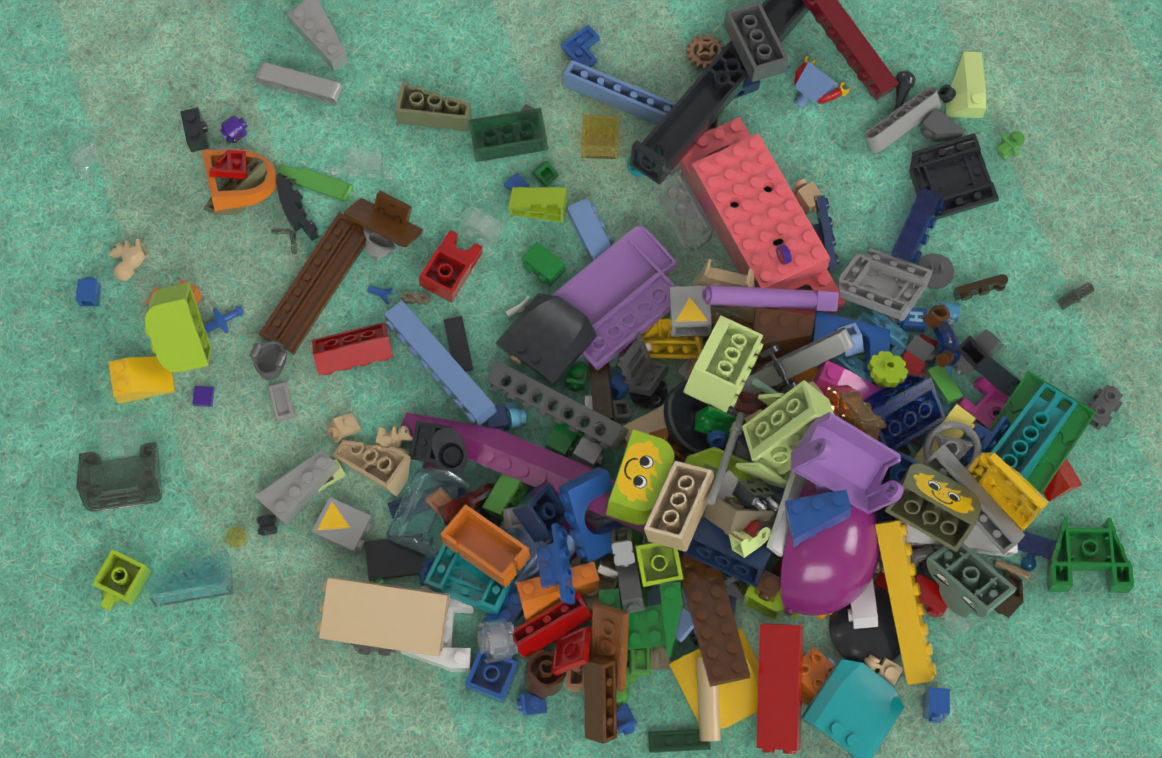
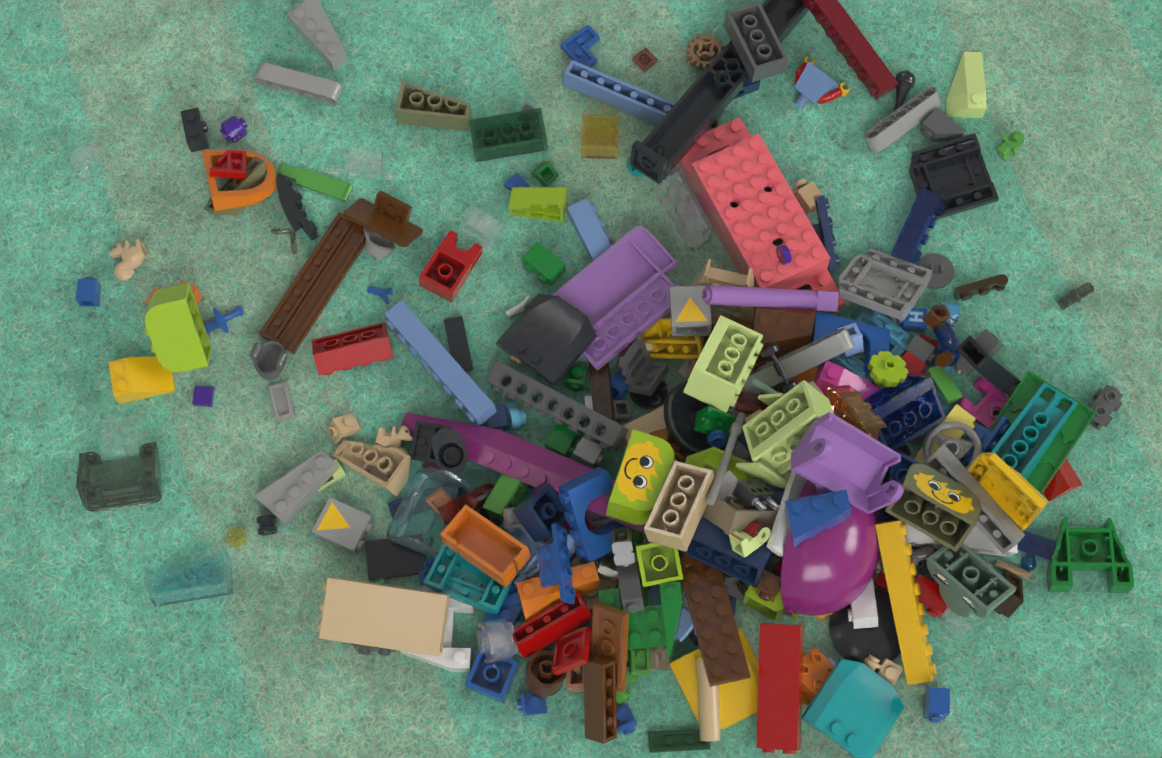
lime hinge [93,549,152,612] -> none
dark tan piece [401,292,431,305] -> none
black bush [938,84,956,103] -> none
none -> clear red tile [632,48,658,73]

